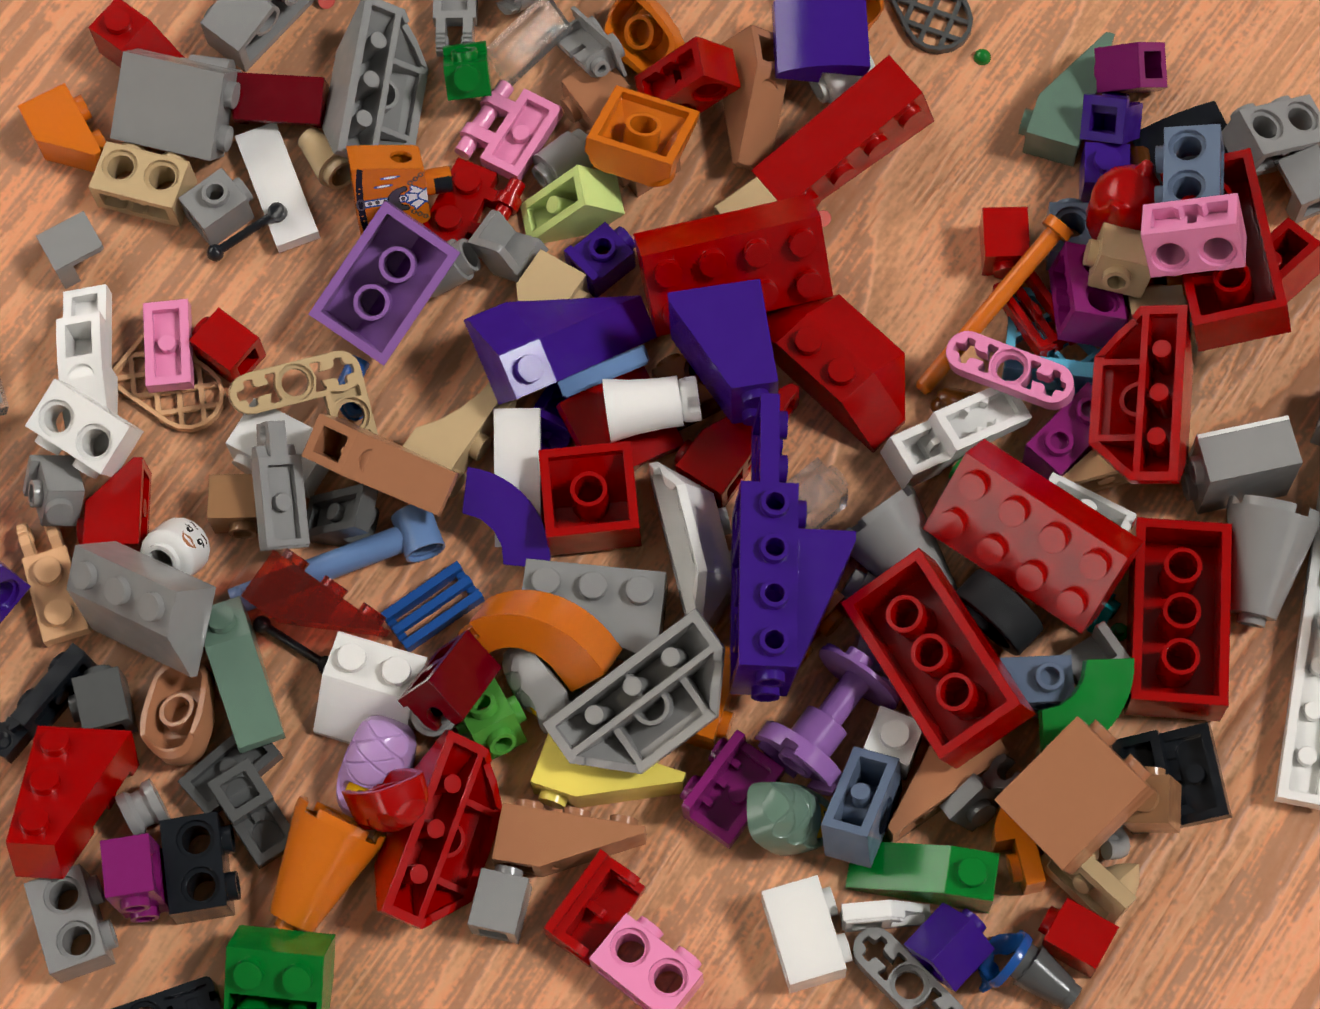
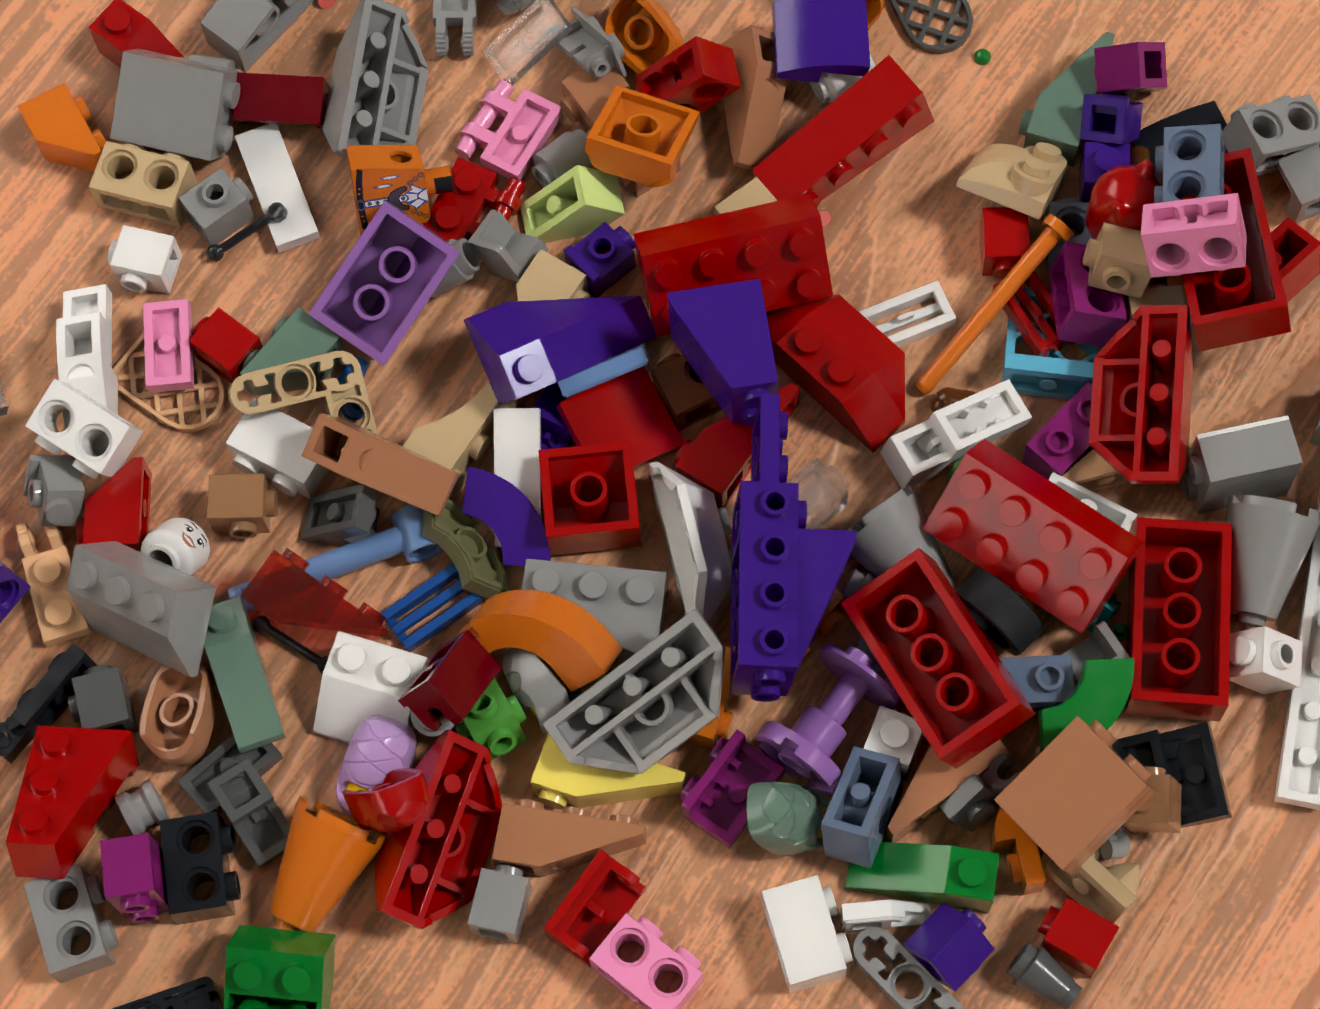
light grey panel [36,211,104,289] -> none
light grey hinge [251,420,310,552] -> none
tan cone [298,128,351,190] -> none
green brick [442,41,492,101] -> none
white plant [602,375,702,442] -> none
bright pink beam [946,331,1075,410] -> none
blue piece [978,929,1033,993] -> none
none -> white brick [108,225,182,294]
none -> sand green slope [240,307,345,396]
none -> olive tile [423,499,509,599]
none -> white tile [859,280,956,348]
none -> tan slope [956,142,1067,220]
none -> white brick [1229,626,1303,694]

